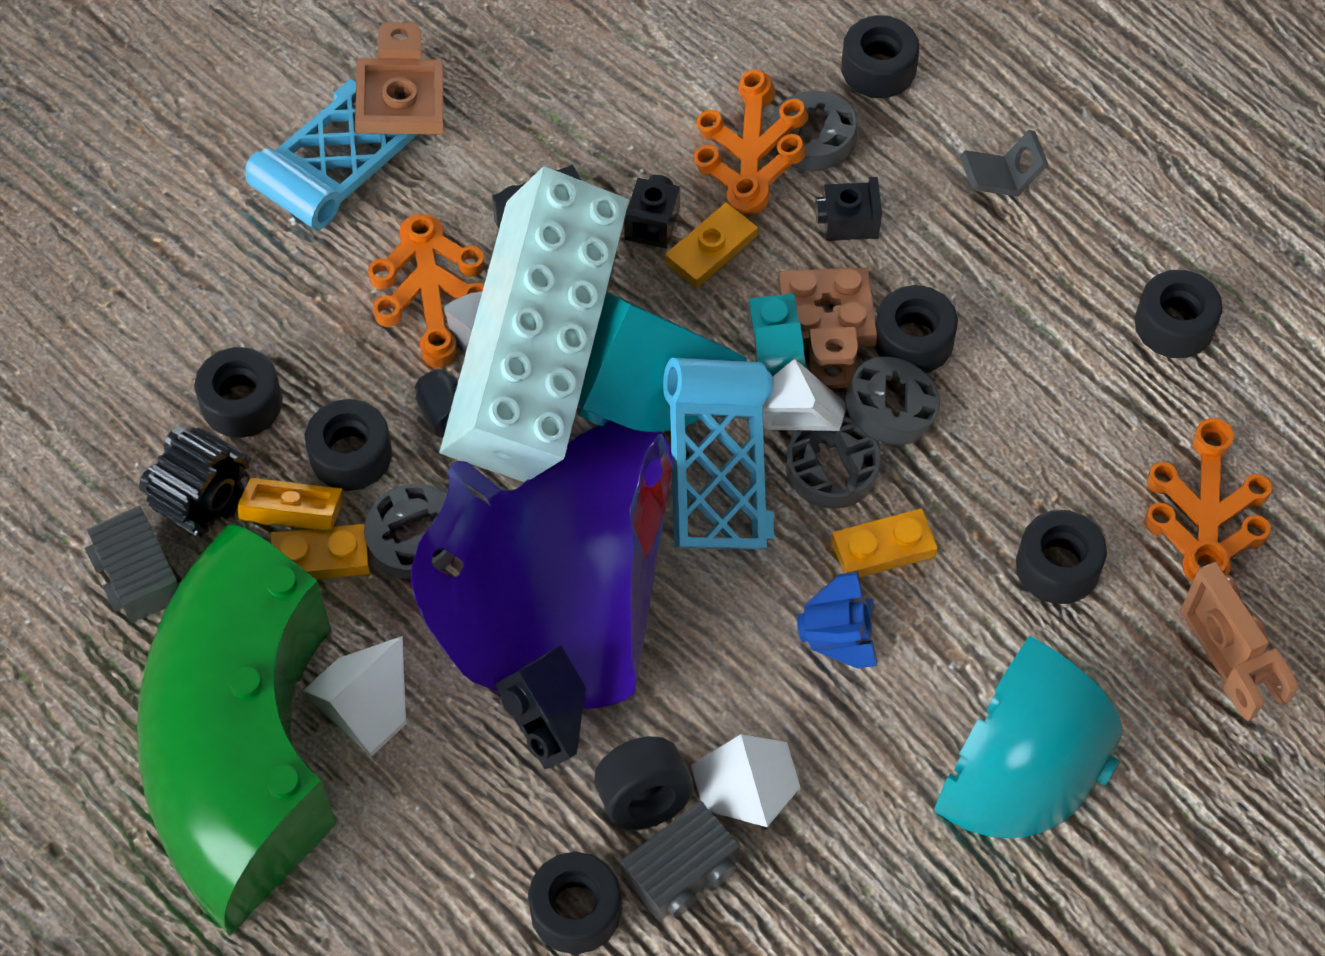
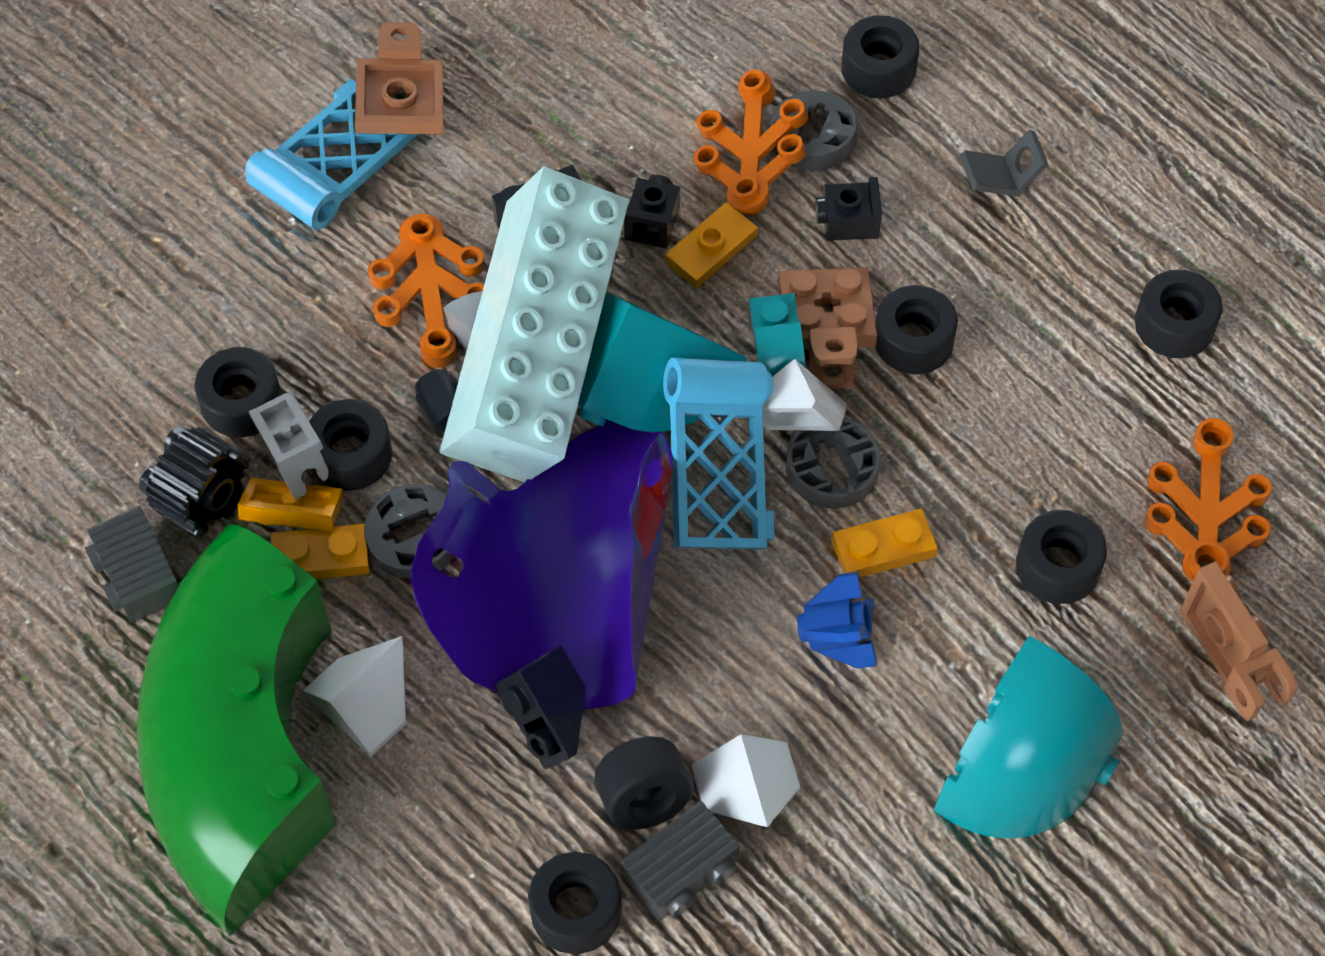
dark grey piece [845,357,940,445] -> none
none -> light grey hinge [248,391,328,500]

